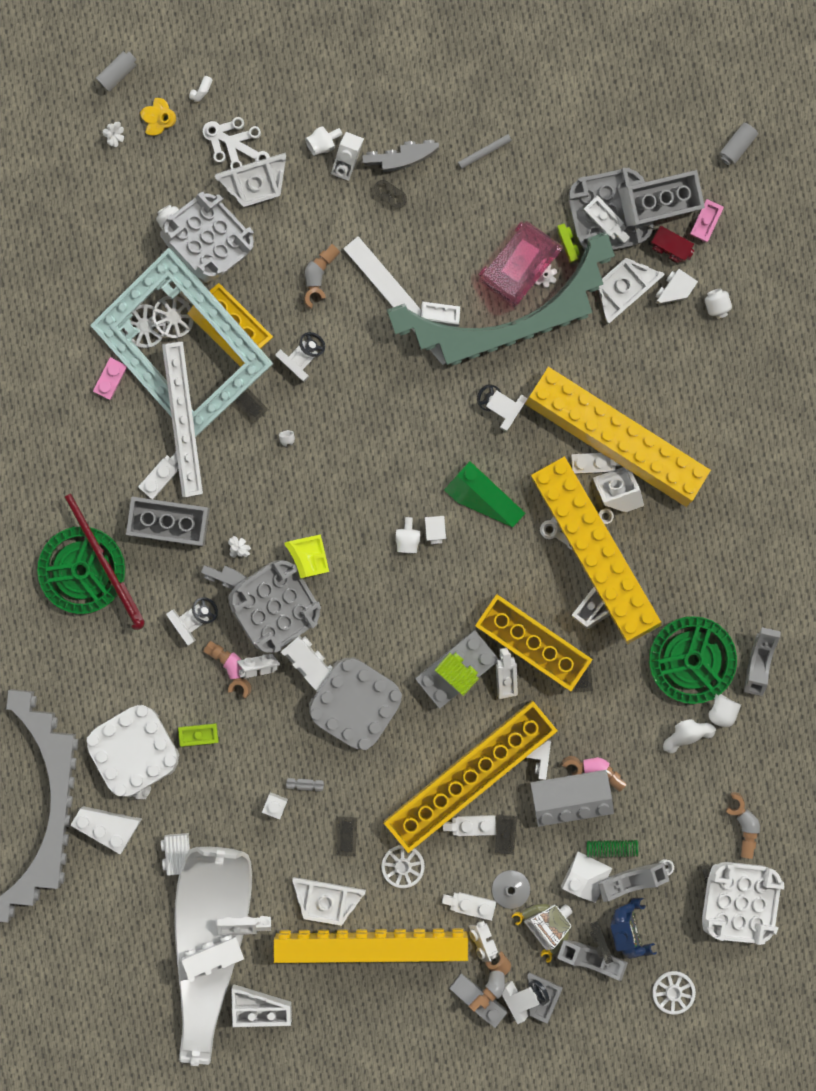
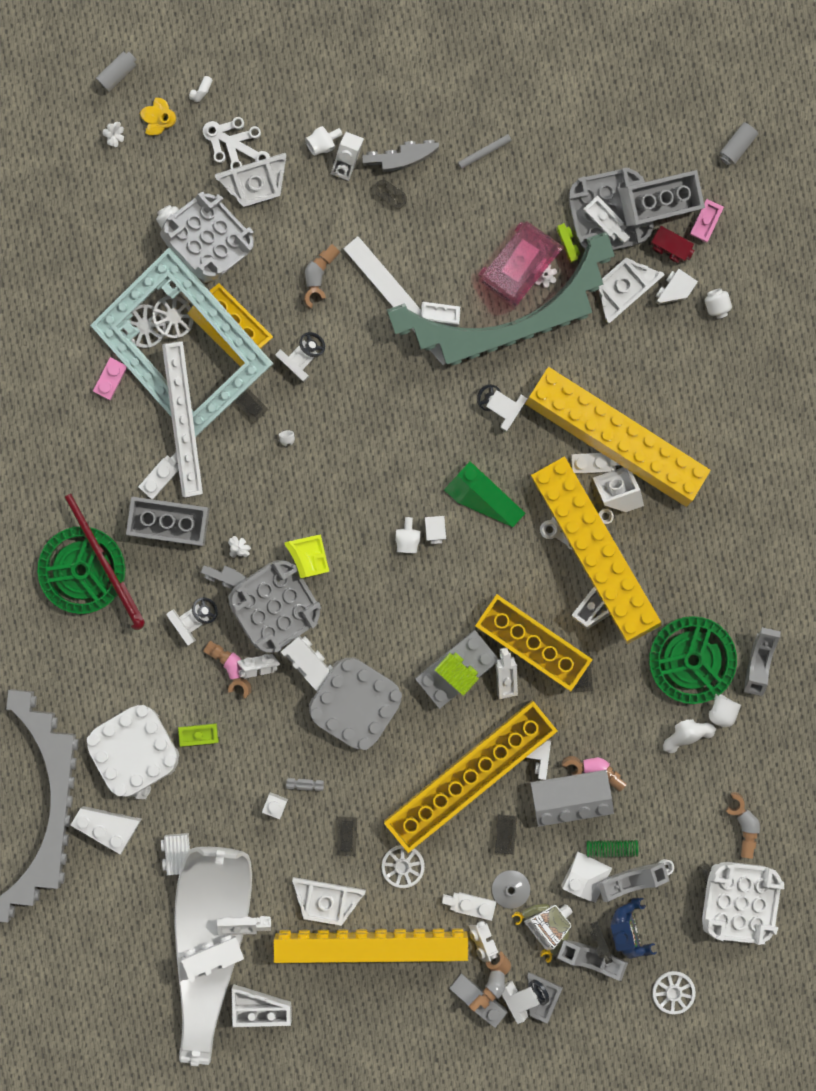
white hinge [443,815,496,836] -> none

